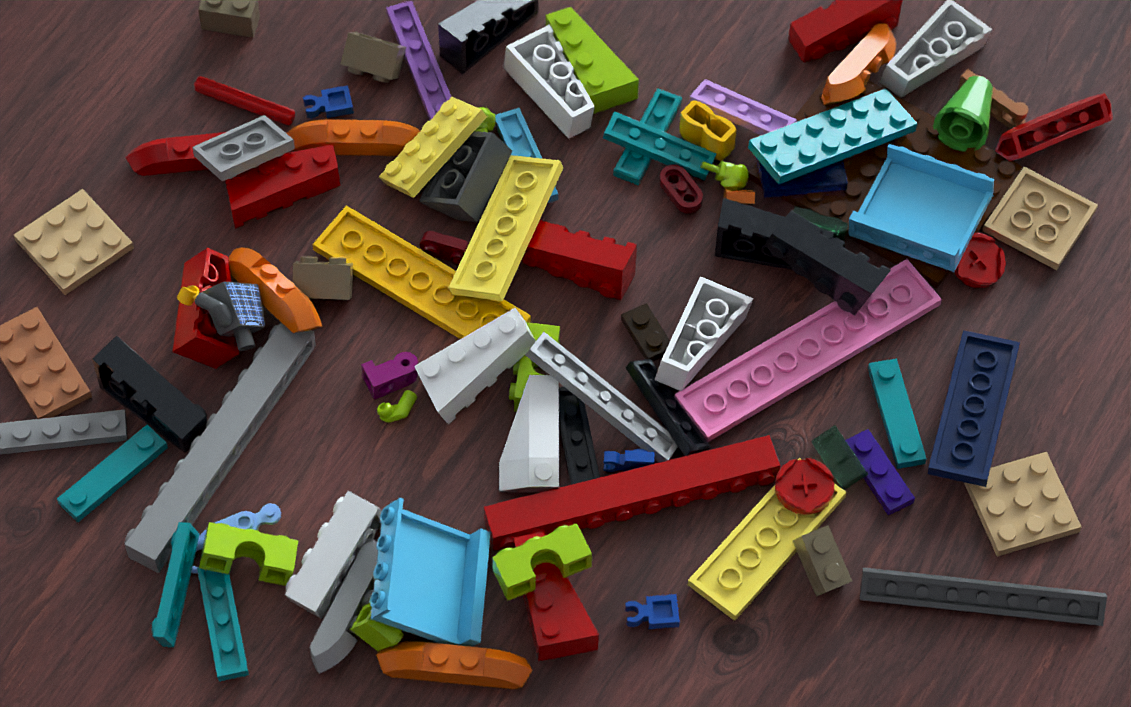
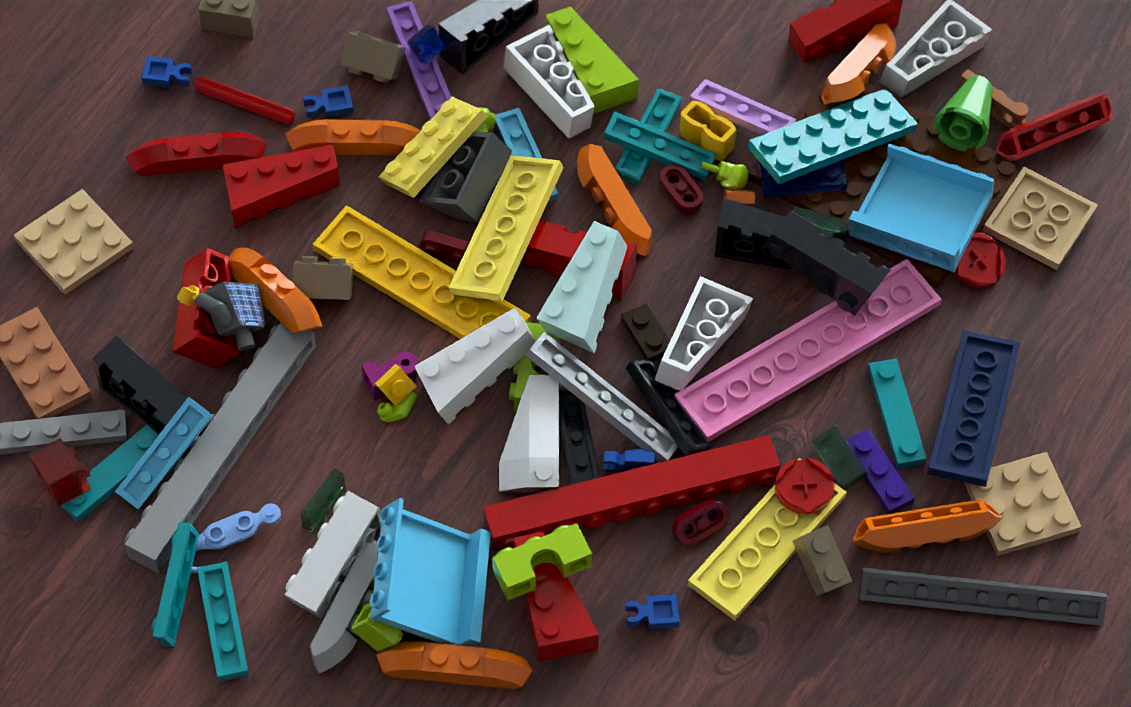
light grey plate [192,115,295,181] -> none
lime arch [199,522,298,586] -> none
none -> clear red brick [28,438,91,506]
none -> medium azure plate [115,397,214,510]
none -> blue plate [142,56,193,88]
none -> clear green plate [300,469,347,532]
none -> yellow plate [375,364,417,406]
none -> clear blue tile [407,24,444,64]
none -> light aqua wedge [537,221,627,353]
none -> orange brick [577,144,652,256]
none -> dark red plate [672,499,729,545]
none -> orange brick [853,499,1003,553]

